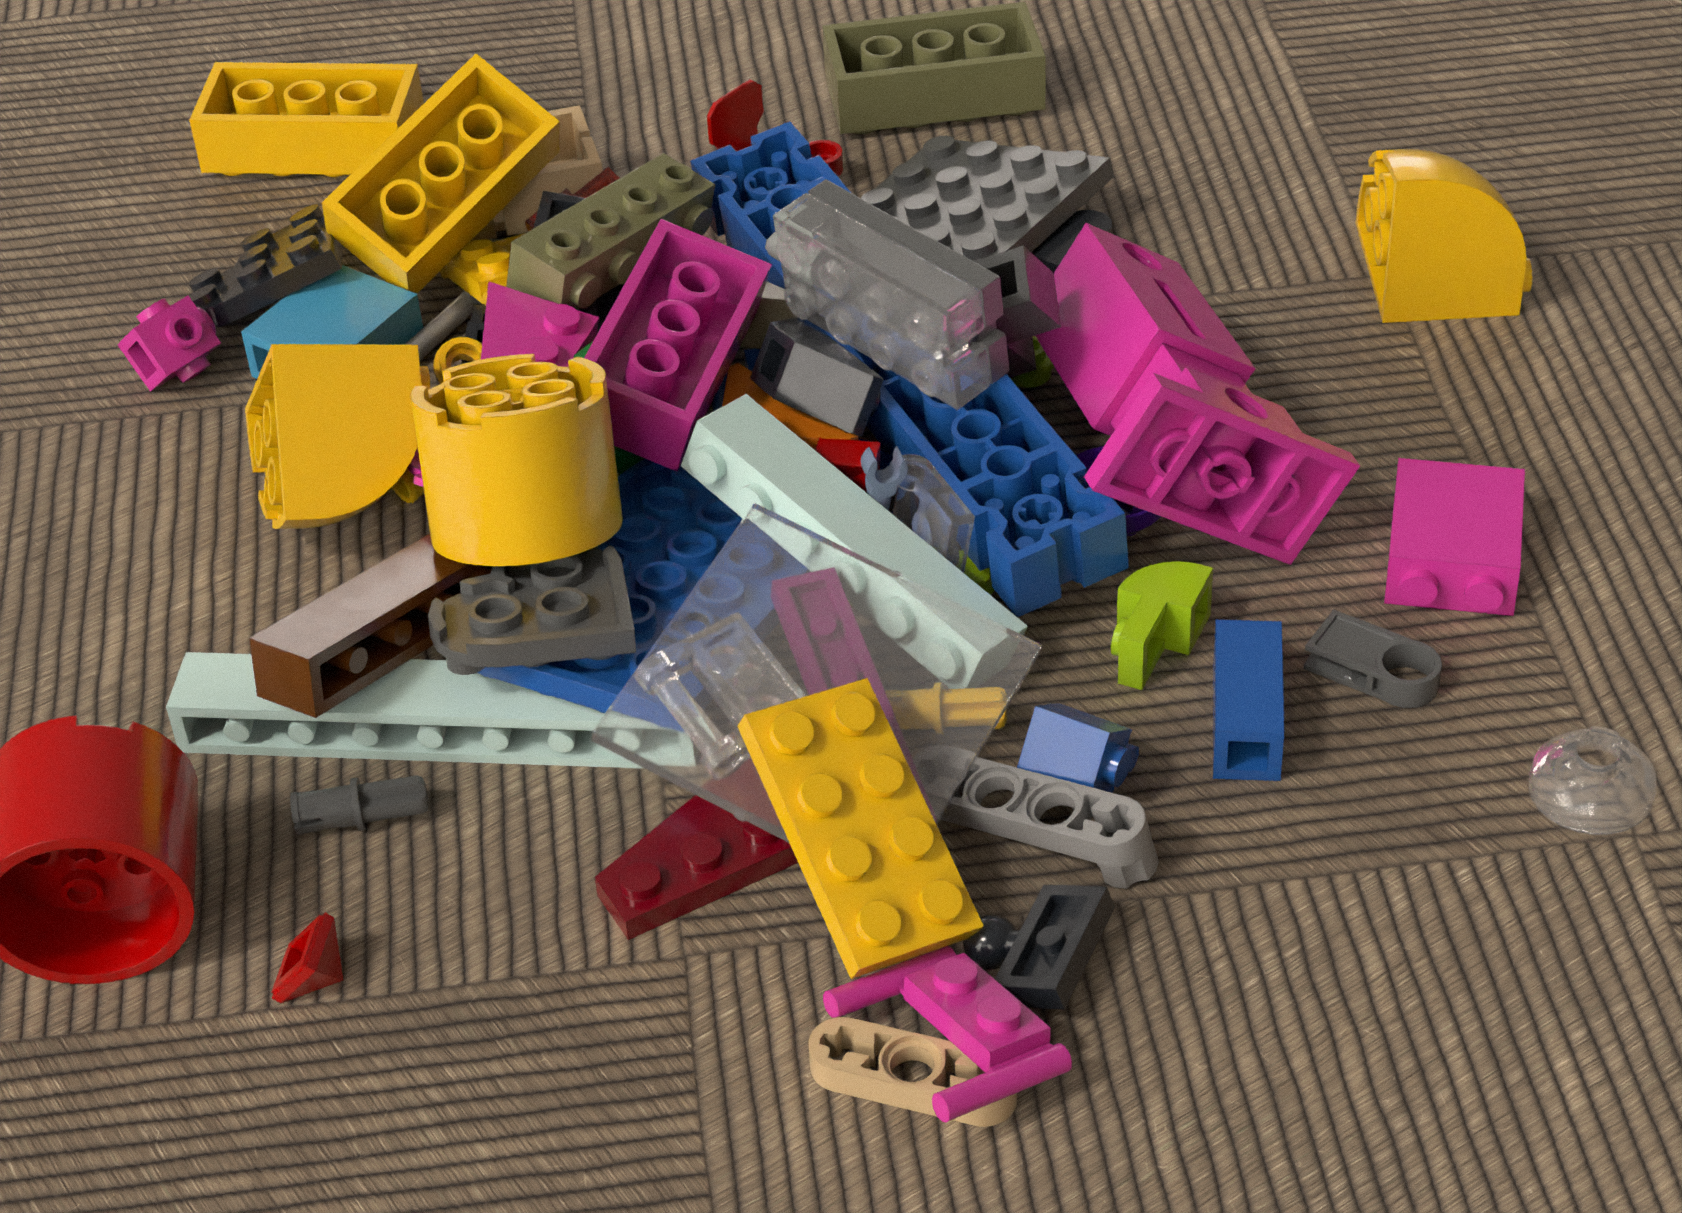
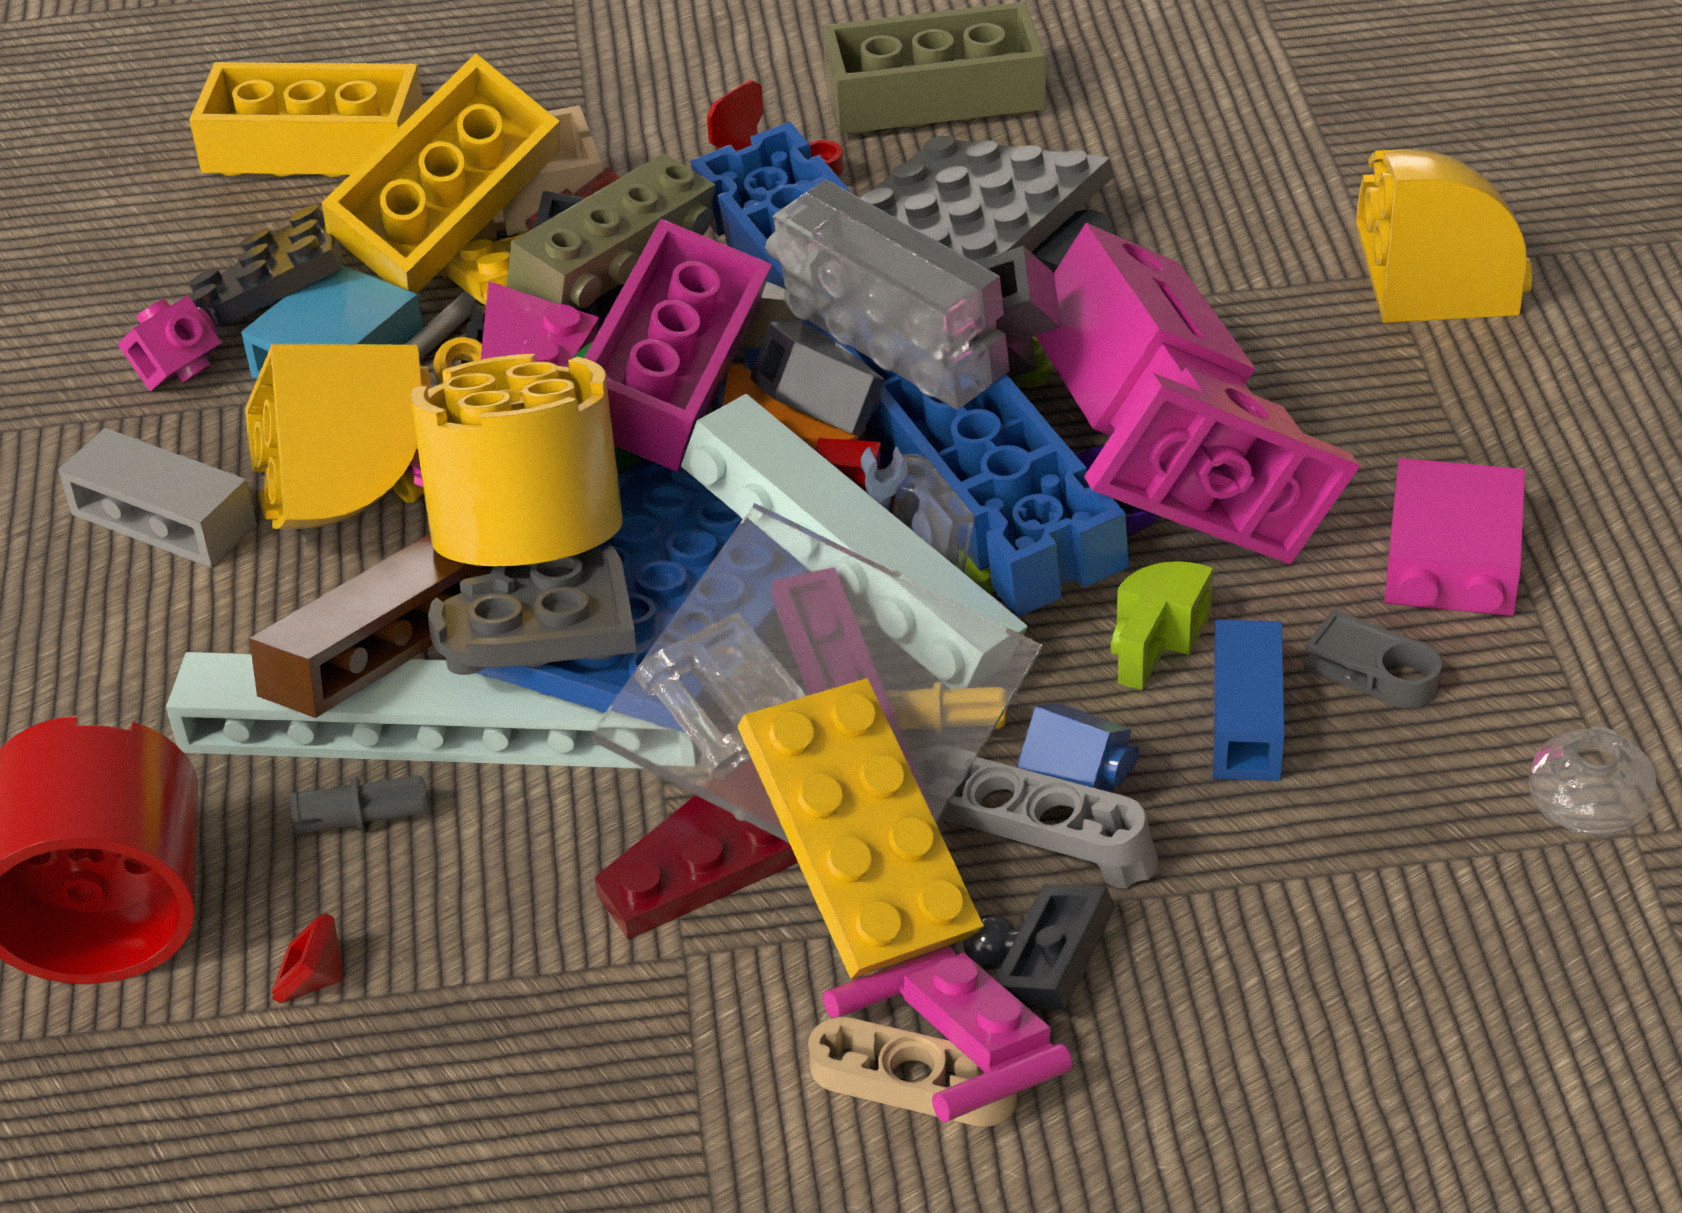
none -> light grey brick [58,428,257,568]

